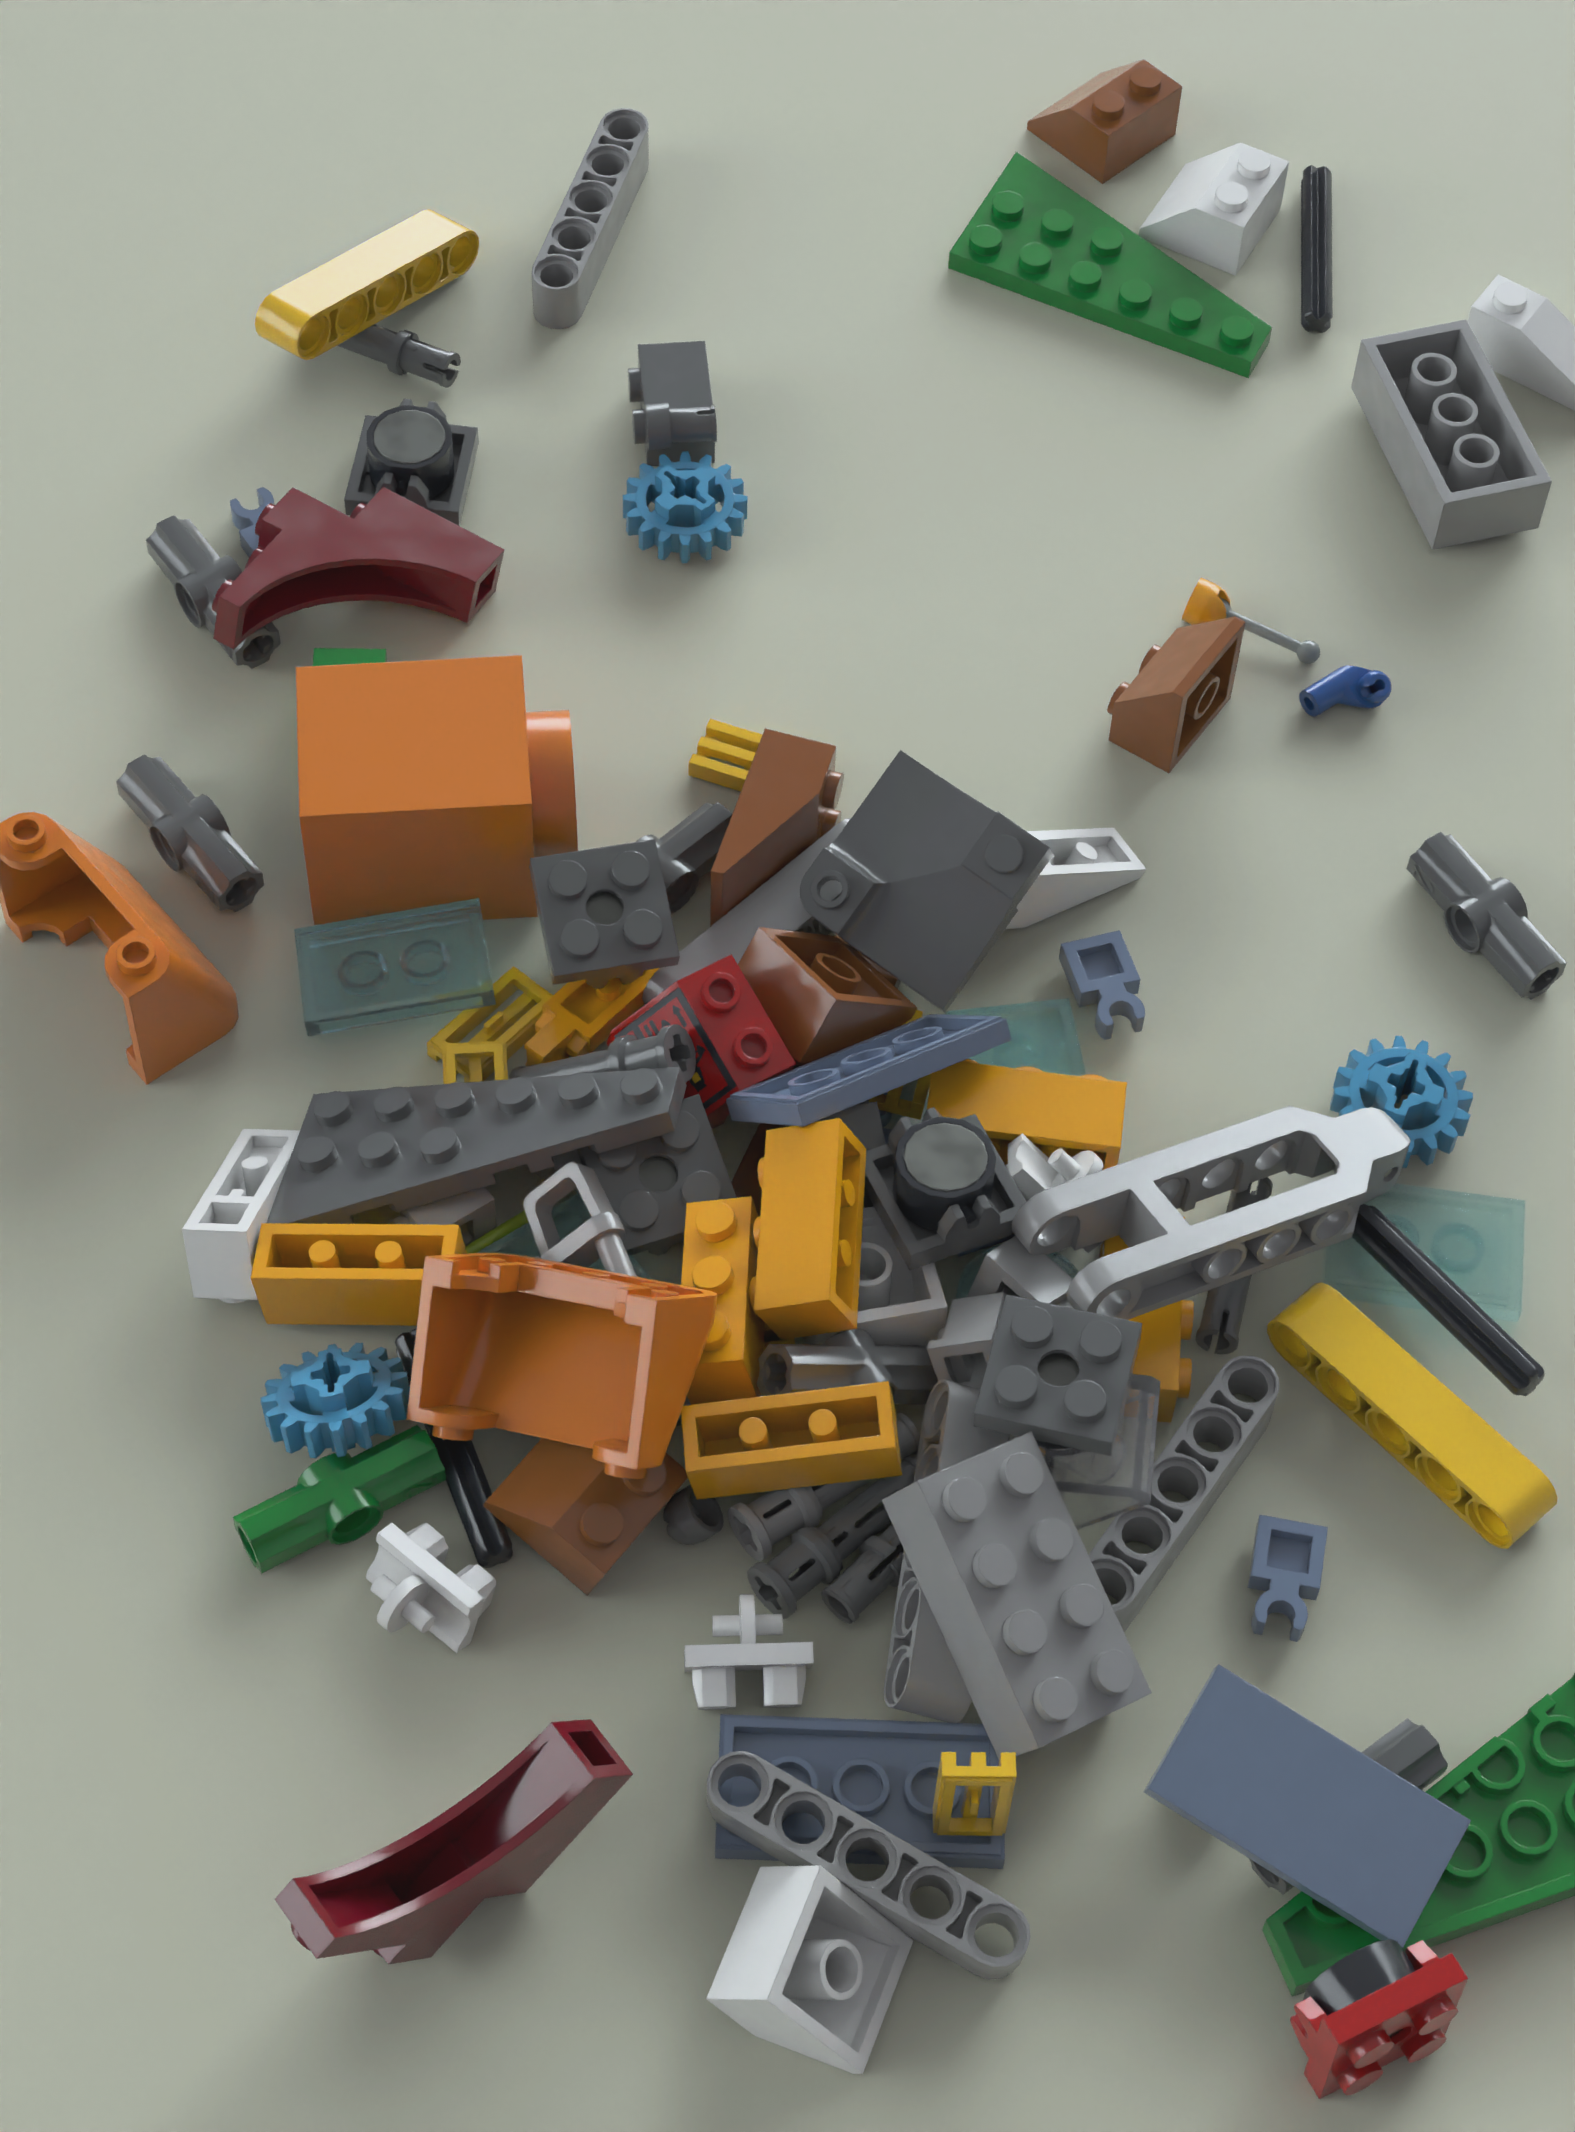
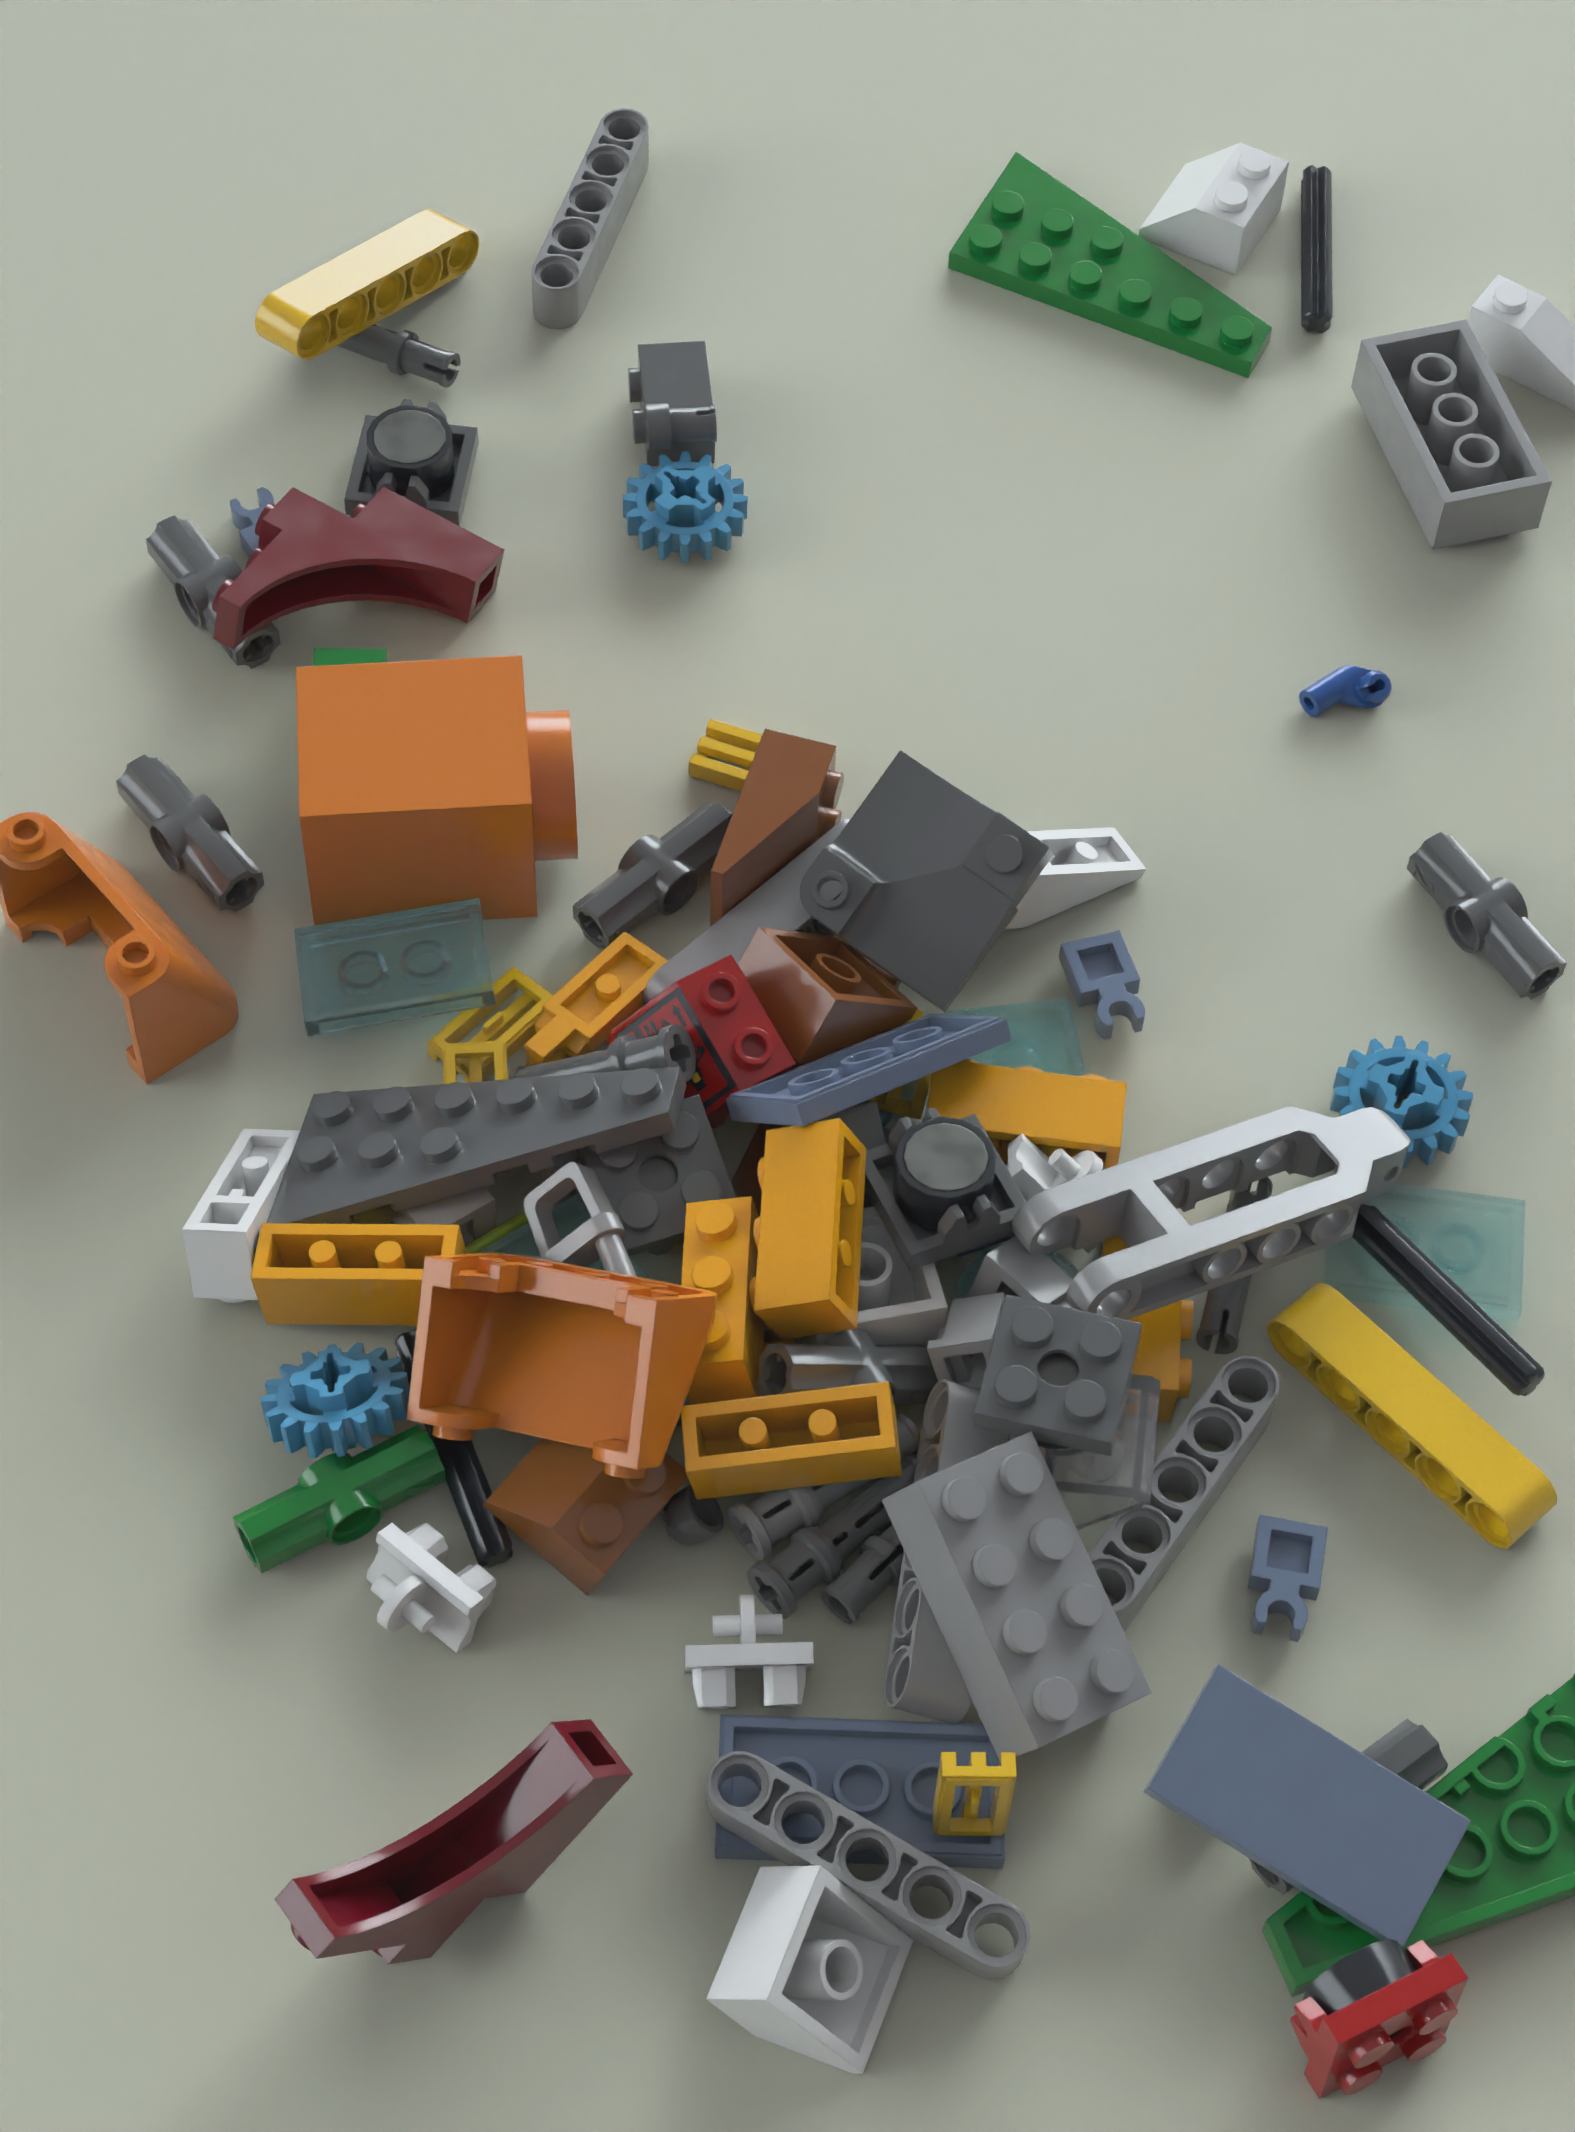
dark grey piece [529,839,680,989] -> none
dark orange slope [1027,59,1182,184] -> none
dark orange slope [1107,616,1246,773] -> none
hinge [1182,577,1320,664] -> none

